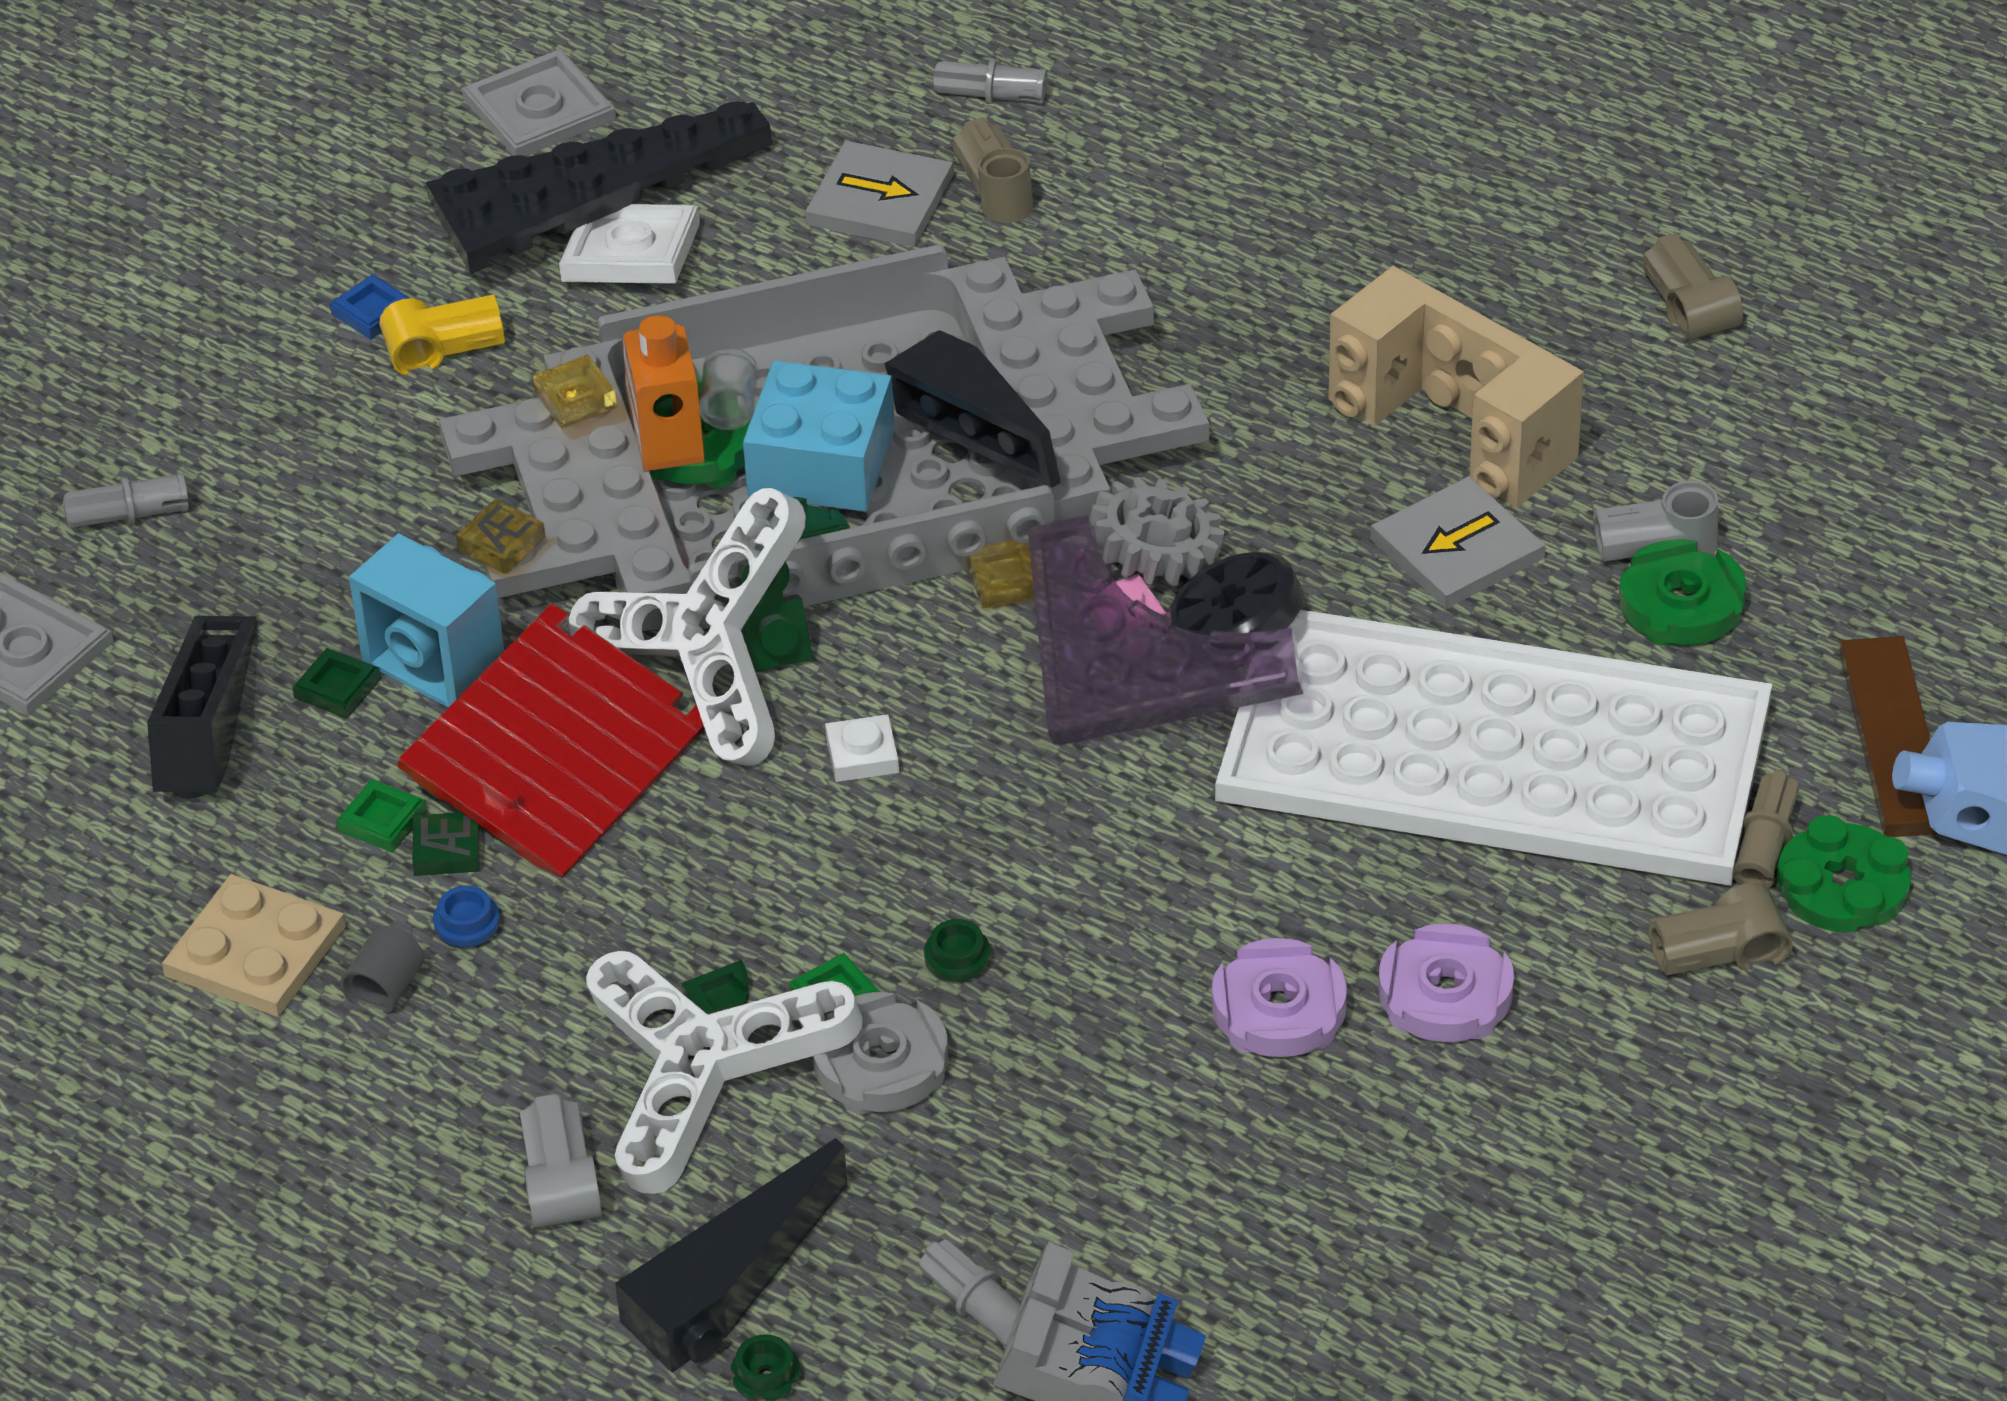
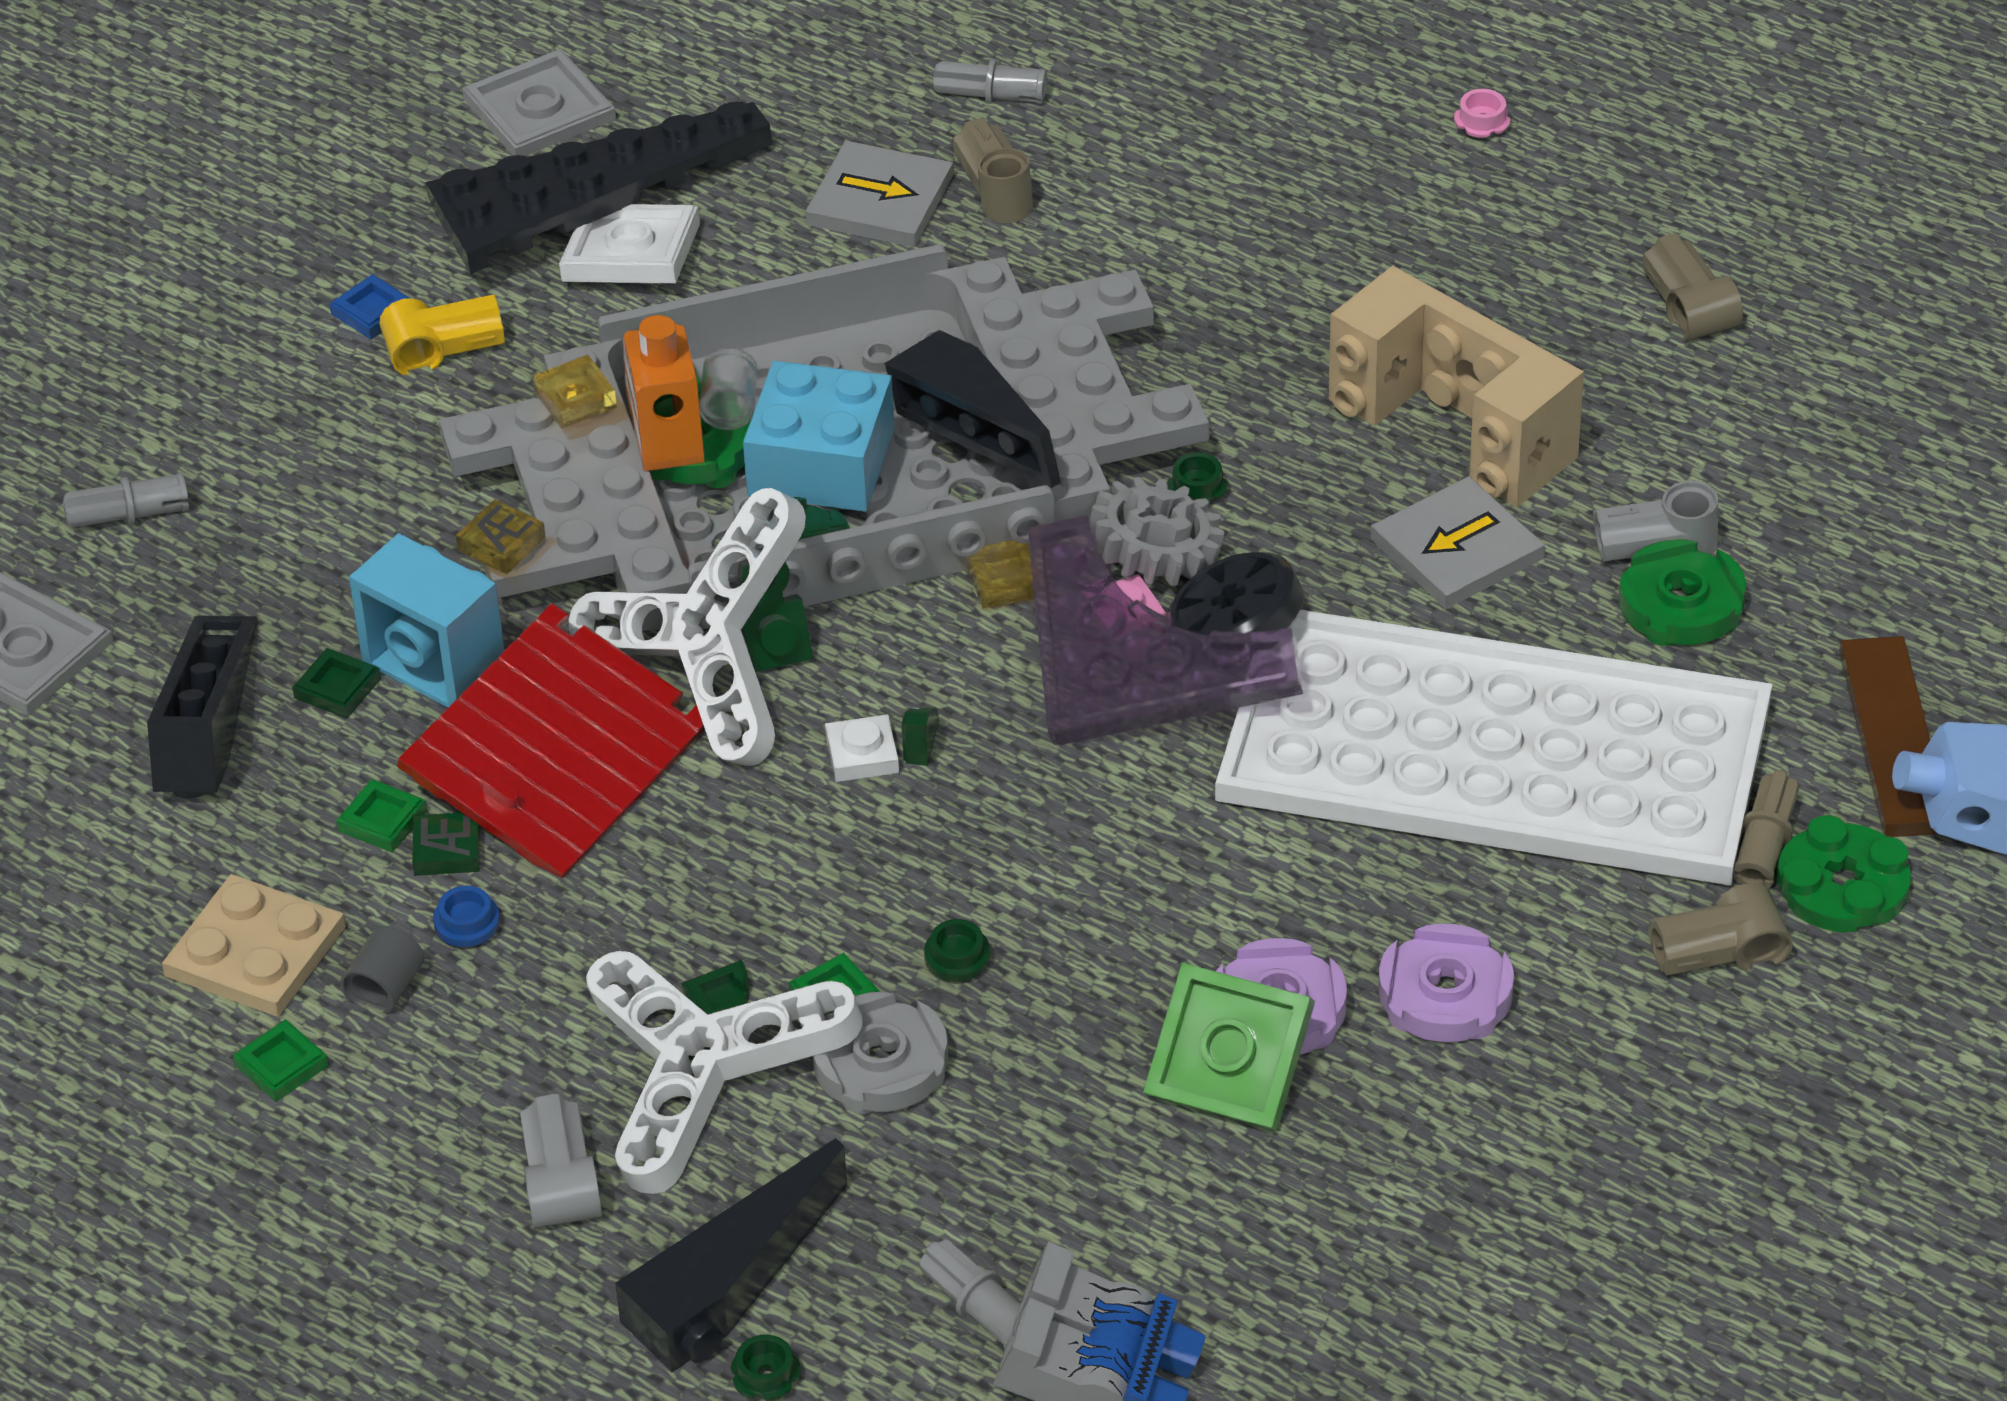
none -> green tile [233,1019,329,1102]
none -> dark green tile [901,706,939,766]
none -> bright green plate [1143,963,1315,1132]
none -> dark green plate [1167,452,1228,503]
none -> bright pink plate [1454,89,1511,138]

